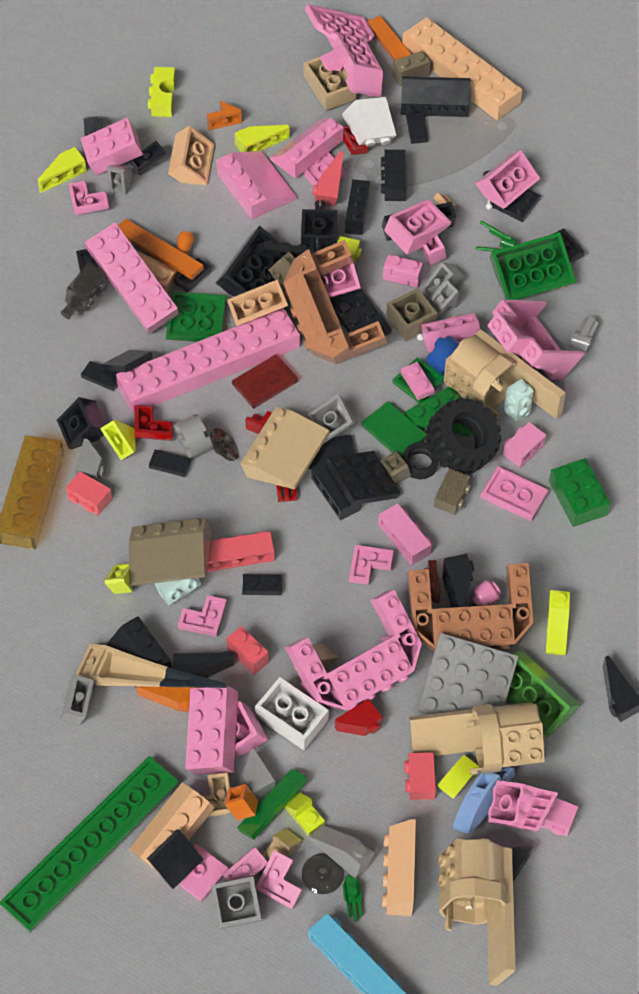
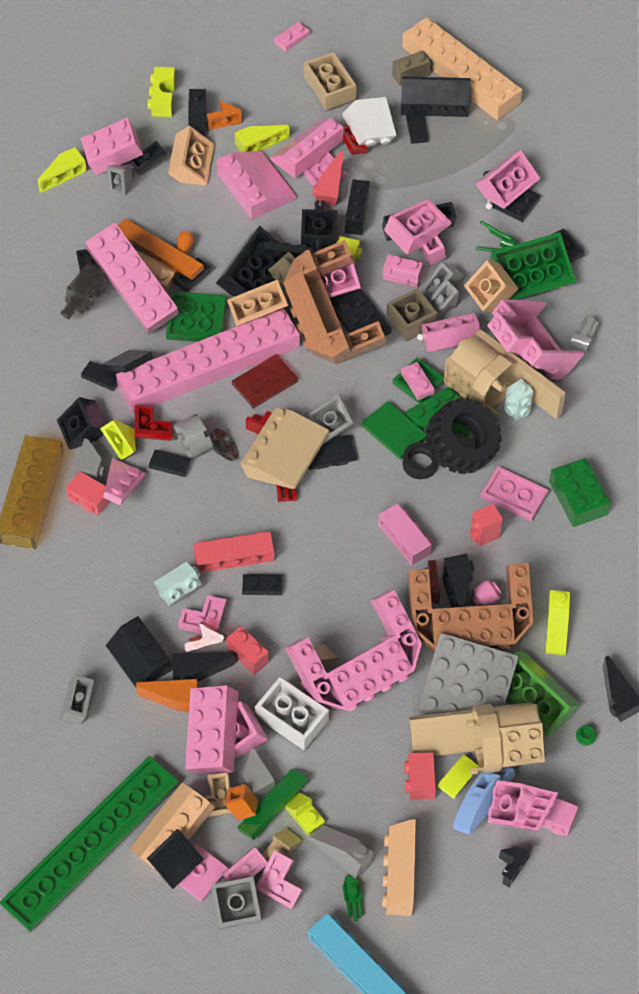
bright pink brick [69,181,109,215] -> none
tan plate [75,644,227,688] -> none
black slope [83,116,103,136] -> none
neon yellow slope [104,563,133,594] -> none
dark tan slope [129,517,213,586] -> none
clear smoke dish [302,853,344,894] -> none
bright pink piece [305,4,384,97] -> none
black brick [311,462,360,521] -> none
black plate [325,451,400,506] -> none
red slope [334,699,382,736] -> none
bright pink plate [349,545,394,585] -> none
orange tile [367,16,412,61] -> none
dark tan slope [380,451,411,485] -> none
black brick [381,149,406,201] -> none
blue brick [426,336,460,376] -> none
light nougat plate [433,193,457,209] -> none
dark tan brick [434,469,472,515] -> none
tan piece [438,838,516,986] -> none
bright pink brick [503,422,546,468] -> none
none -> bright pink wing [103,458,146,505]
none -> clear red slope [185,621,227,651]
none -> black slope [188,89,207,137]
none -> bright pink plate [274,22,310,52]
none -> light nougat brick [464,260,518,313]
none -> coral brick [469,504,503,547]
none -> green plate [576,725,596,746]

